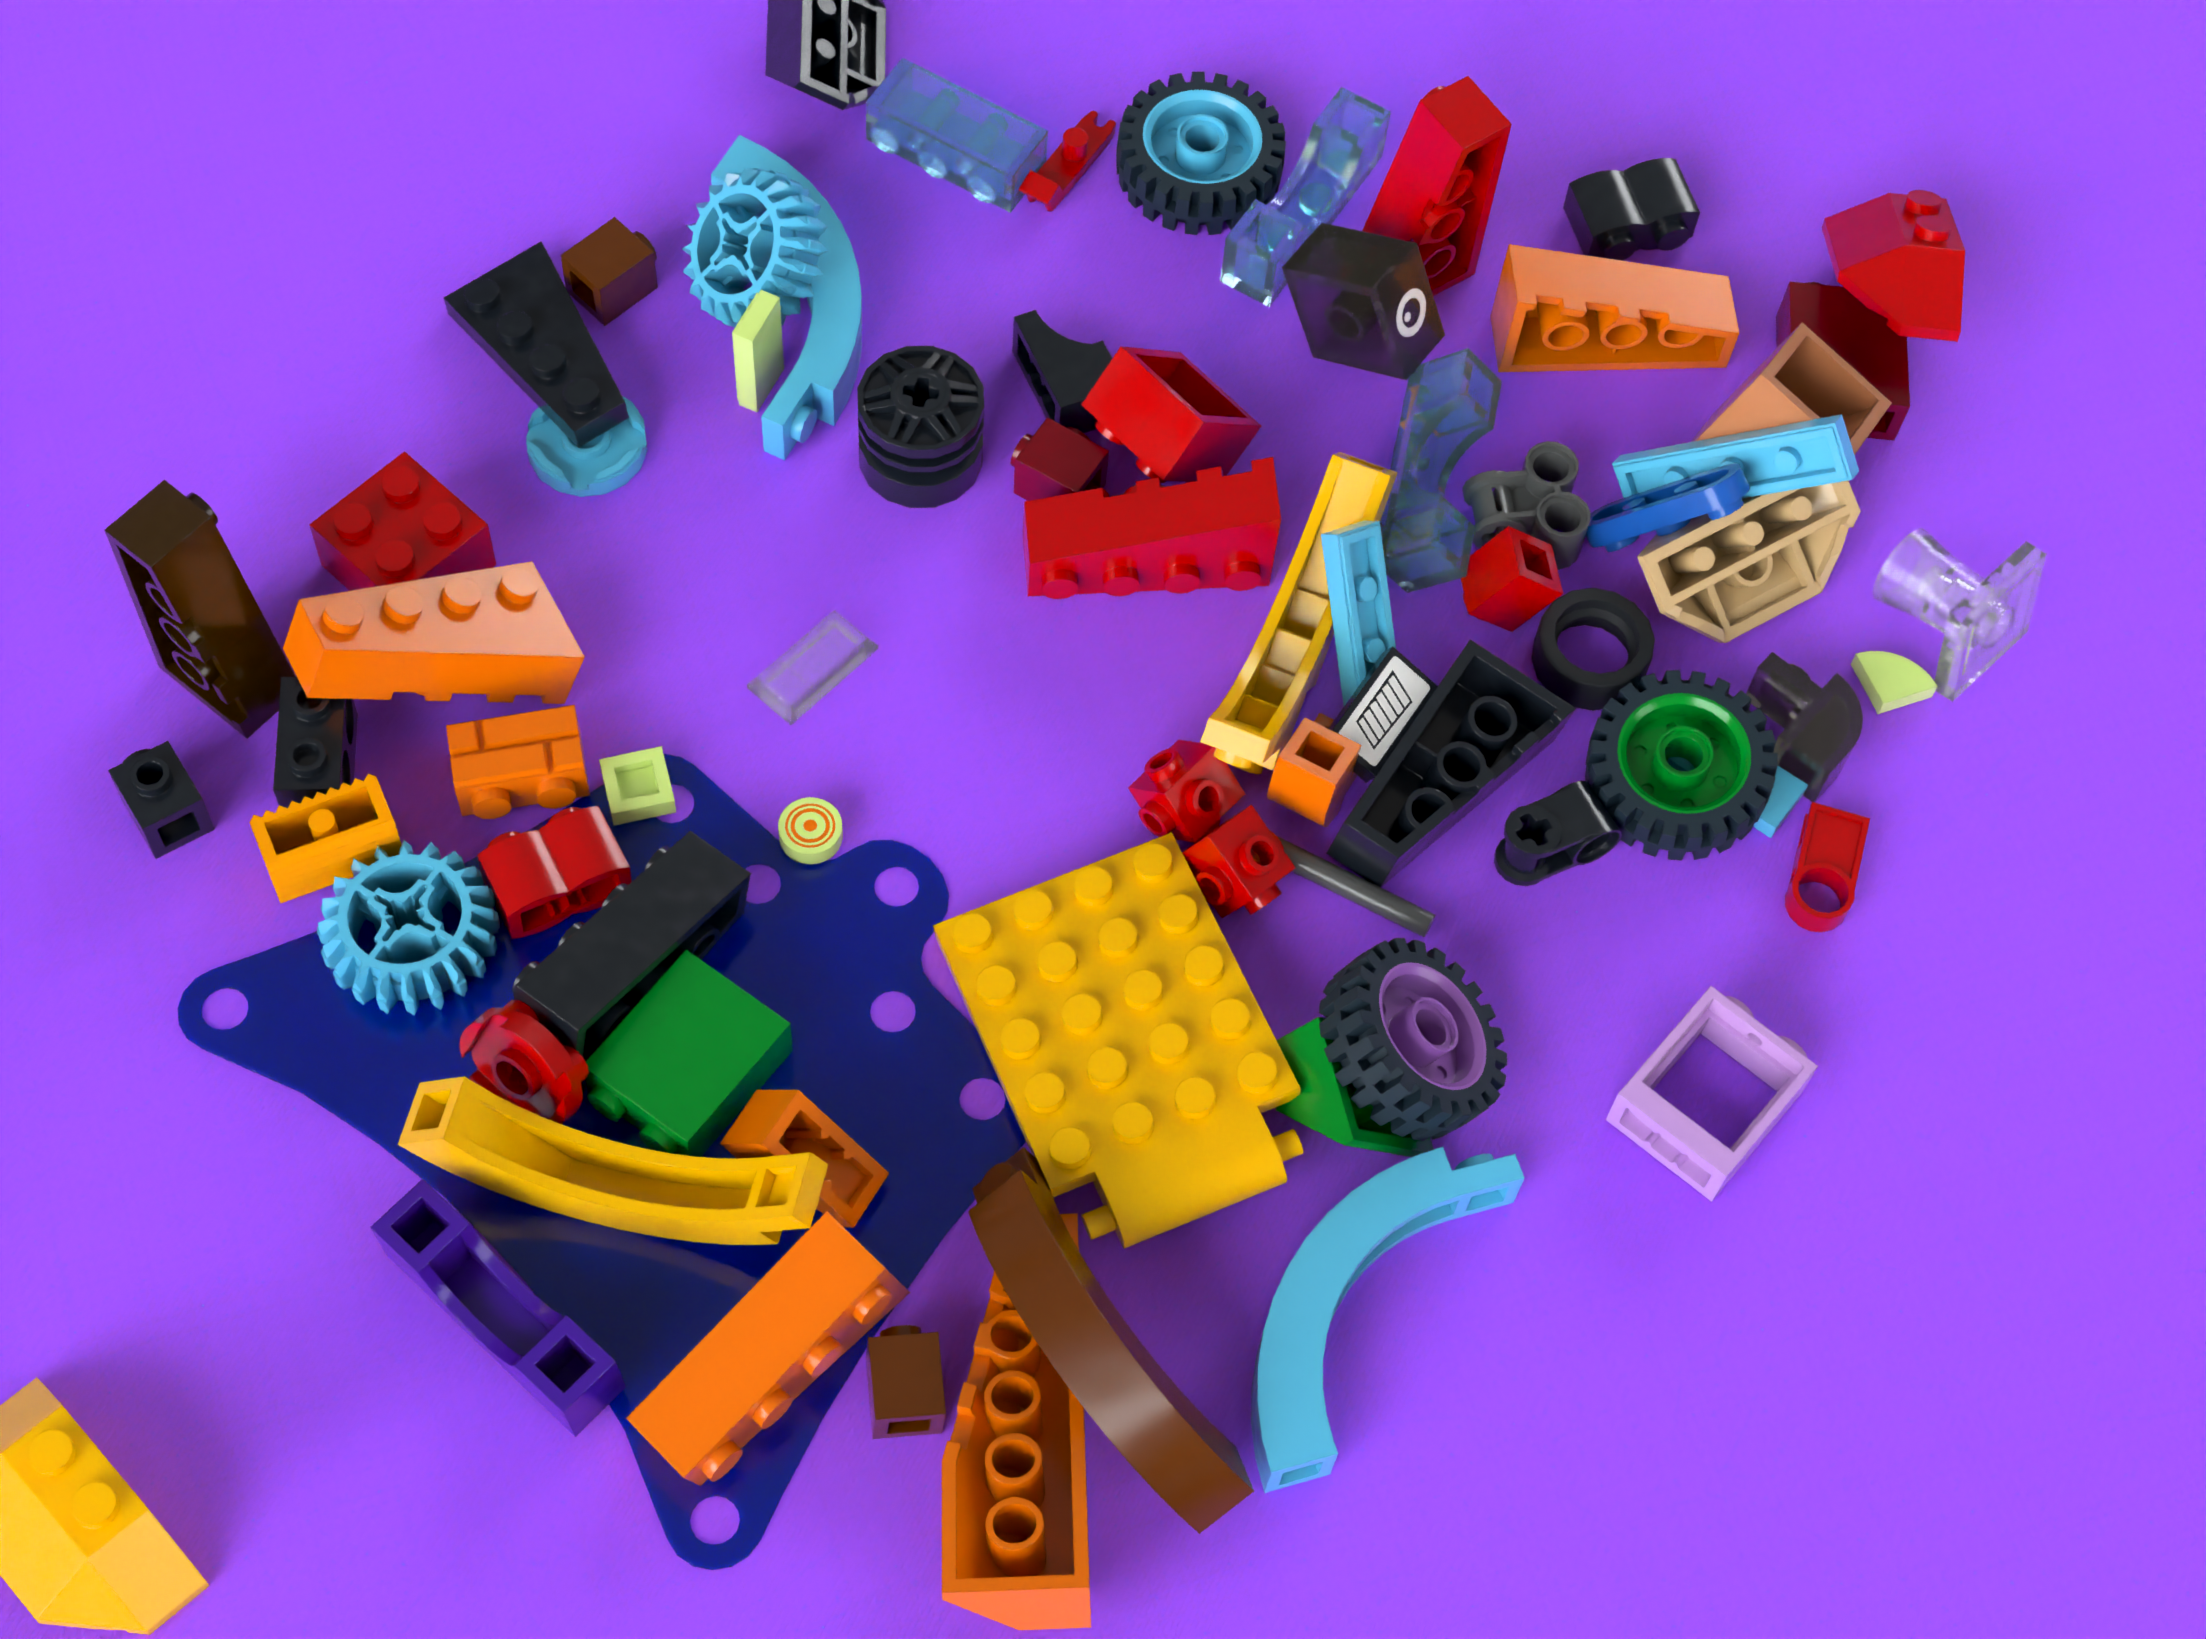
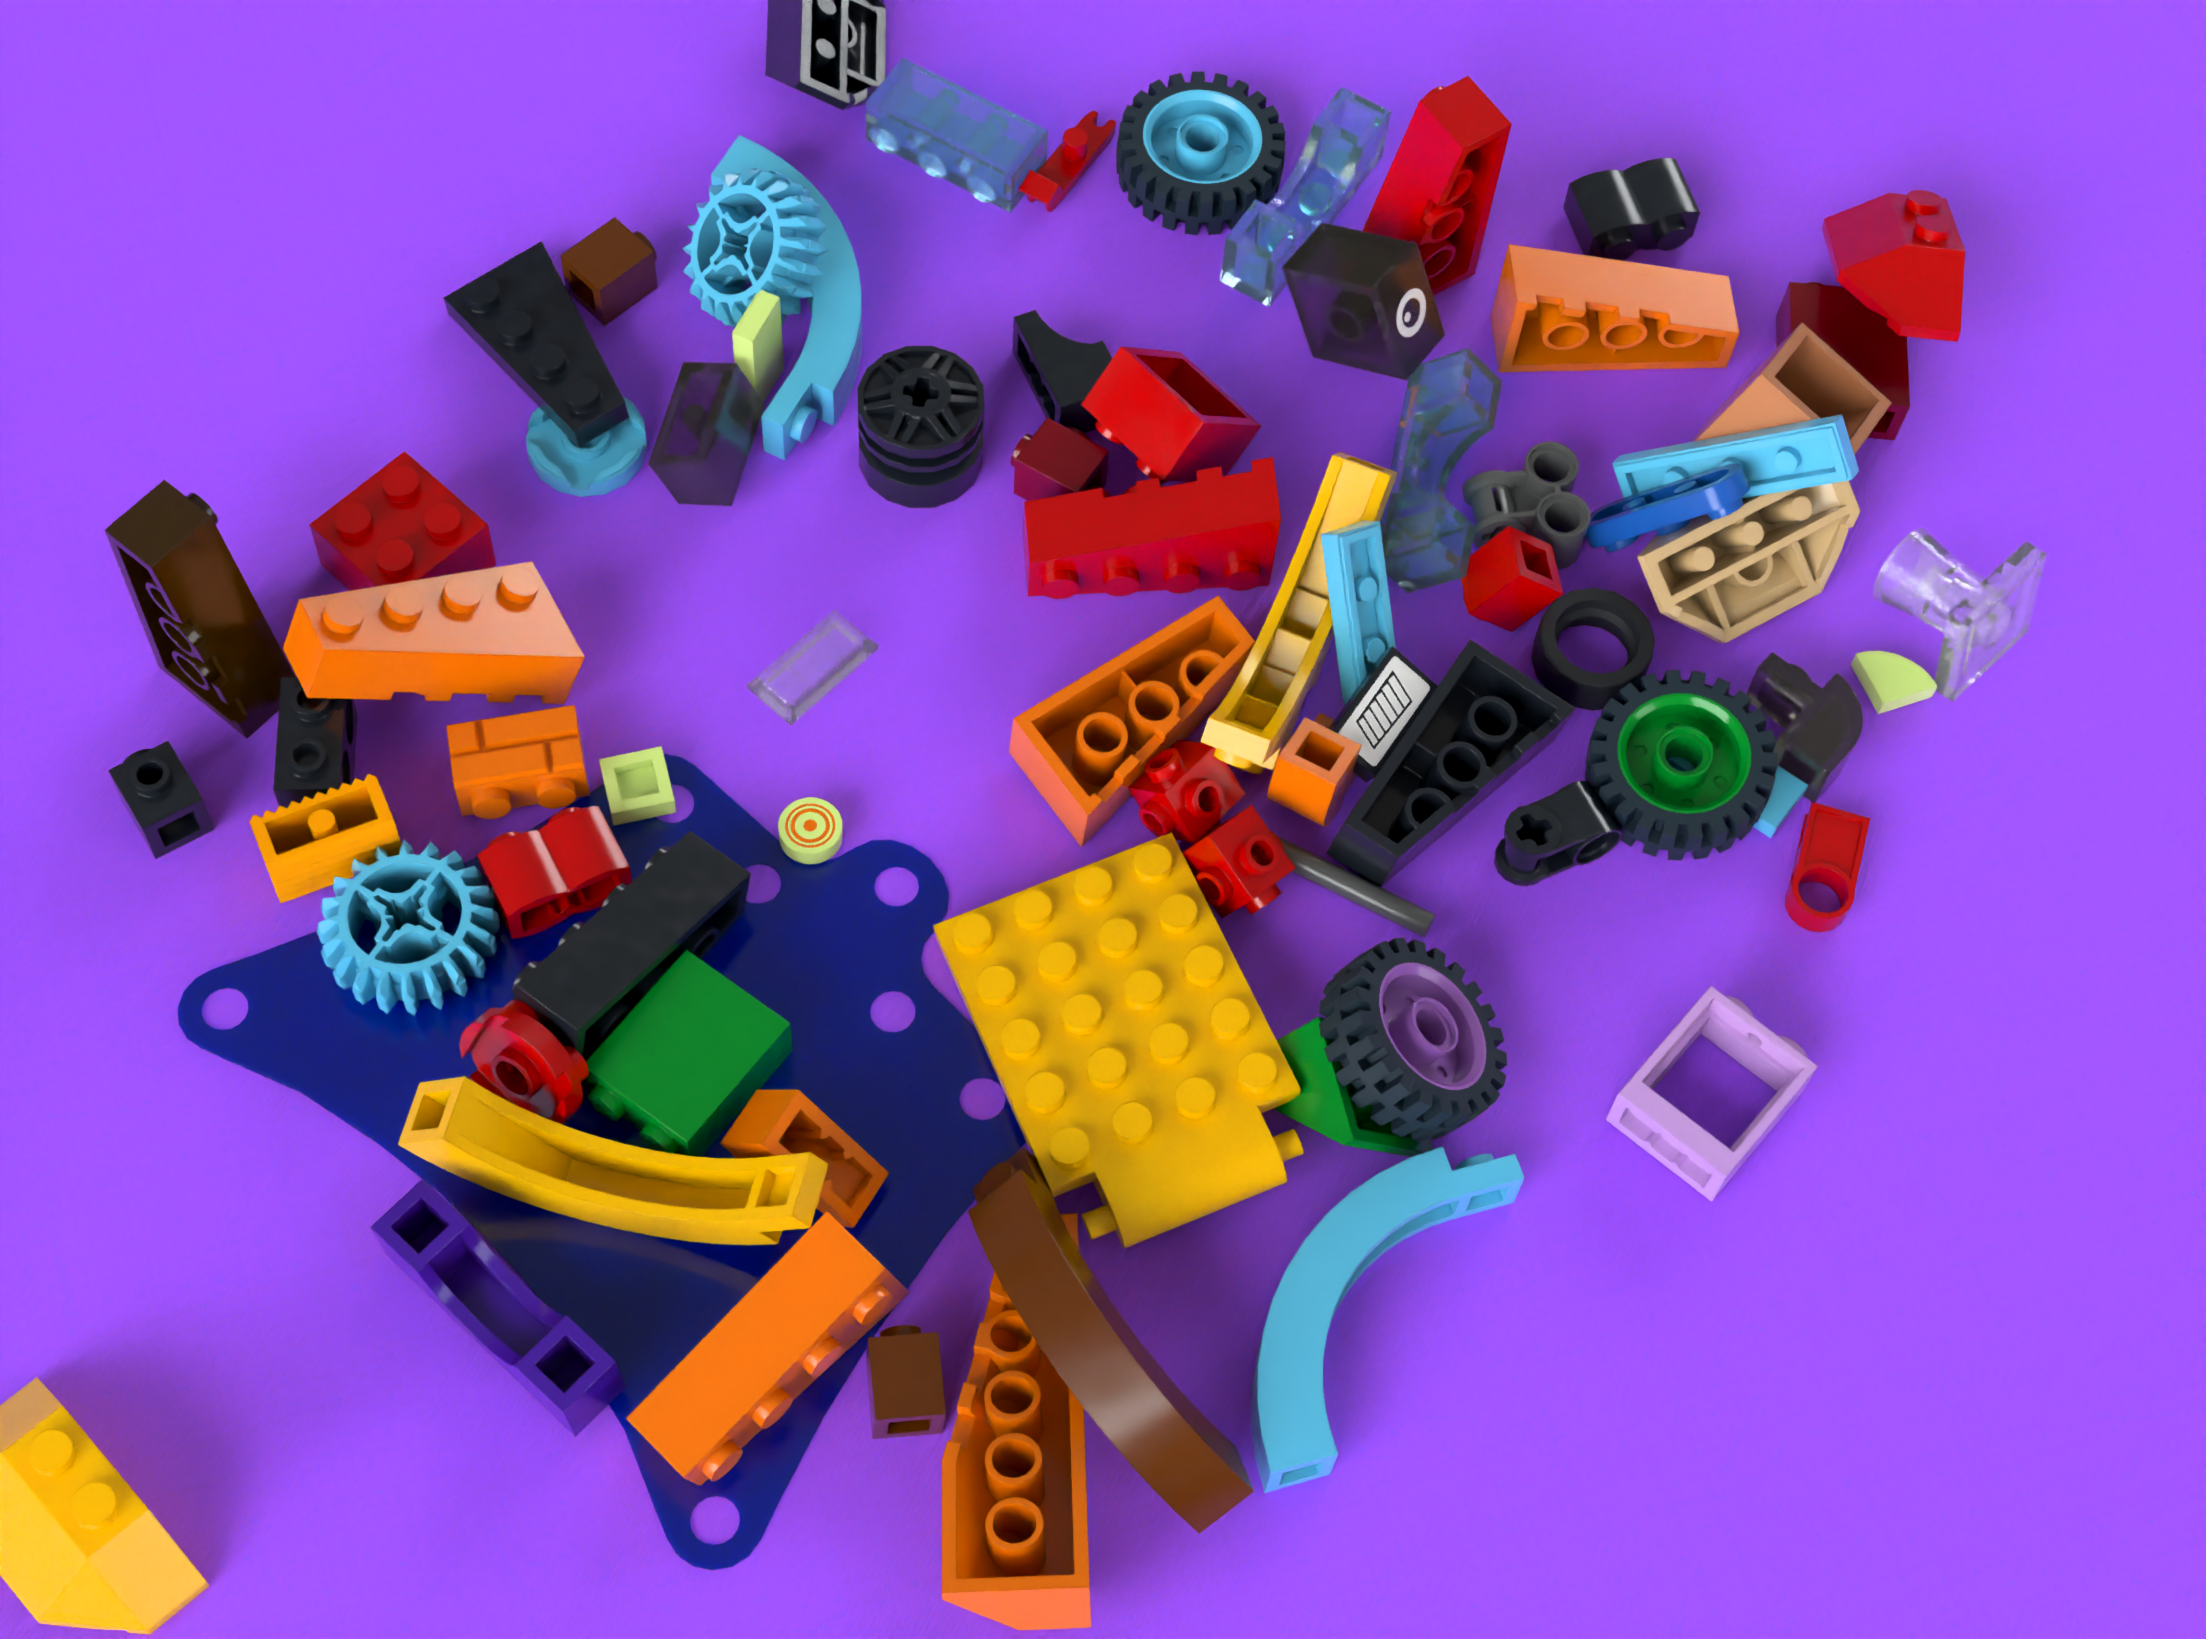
none -> clear smoke brick [648,362,765,506]
none -> orange wedge [1009,596,1255,848]

